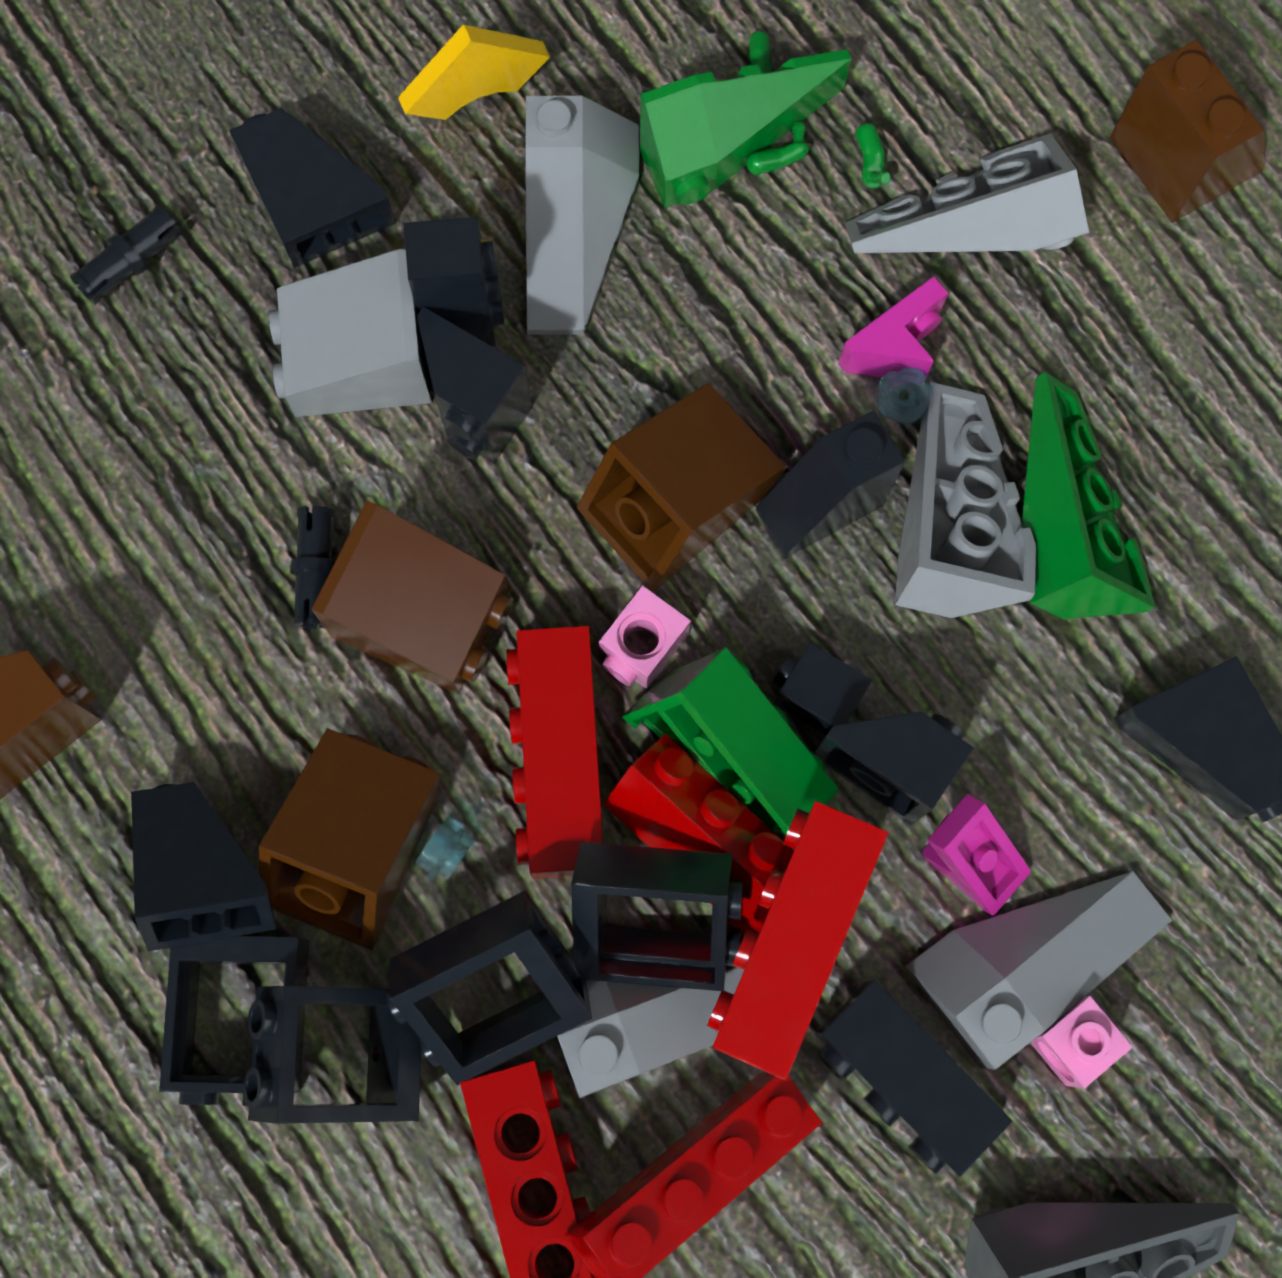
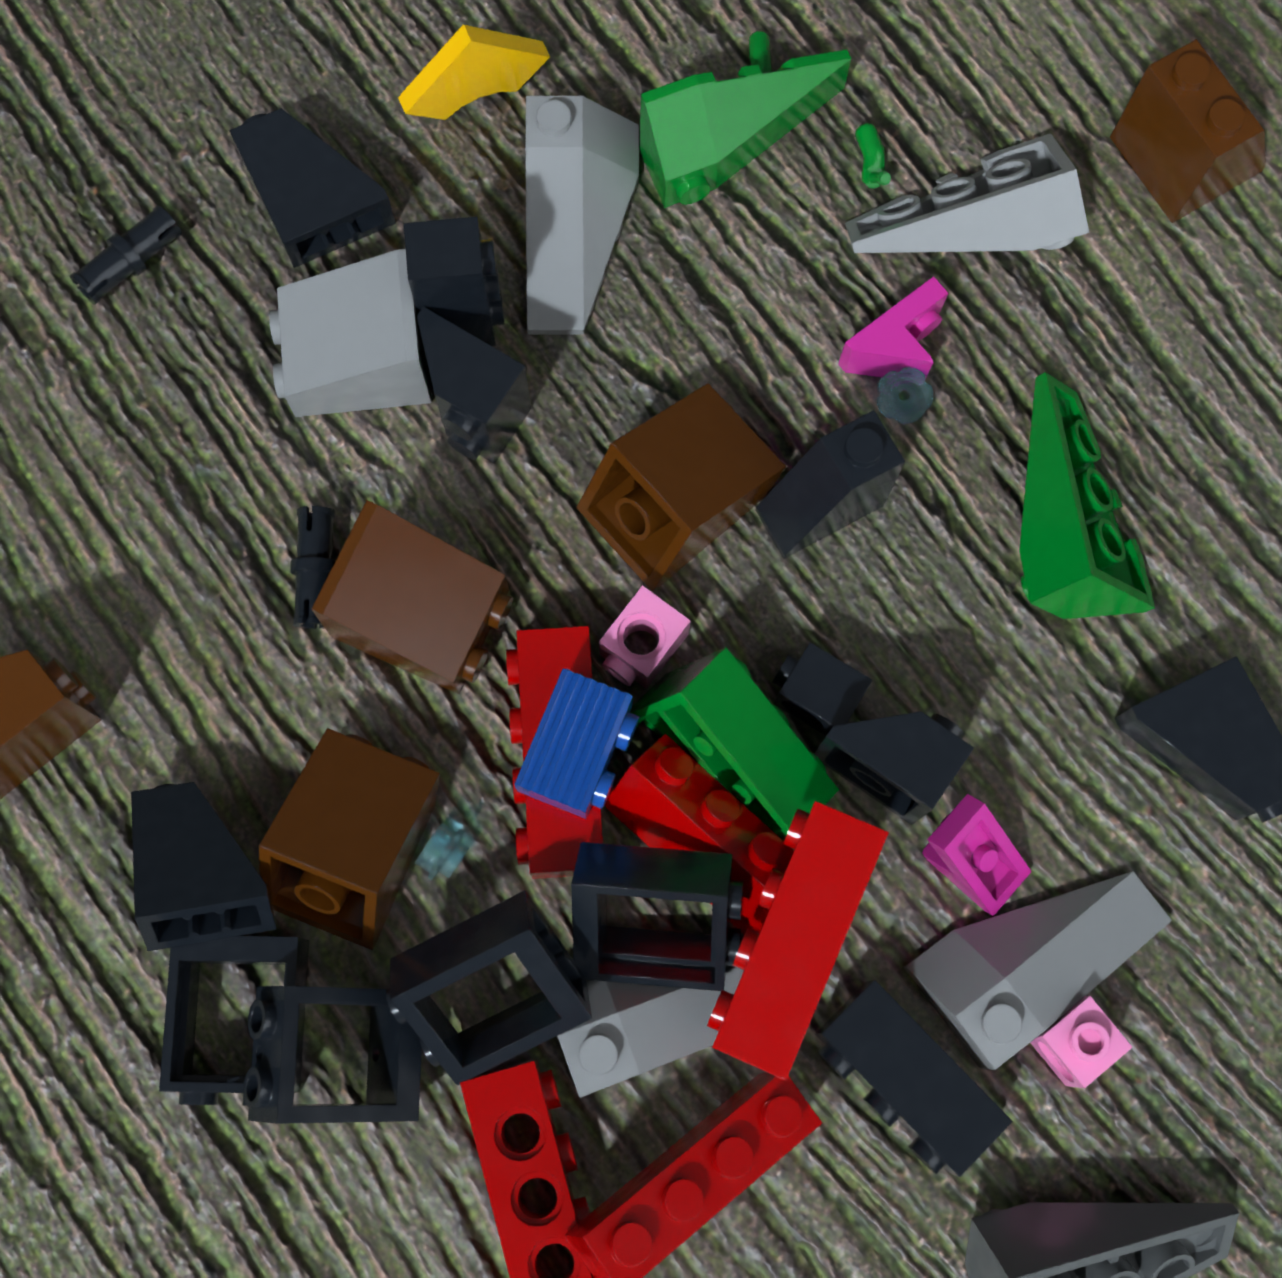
green piece [746,122,810,175] -> none
light grey wedge [895,382,1036,618] -> none
none -> blue brick [514,668,640,819]

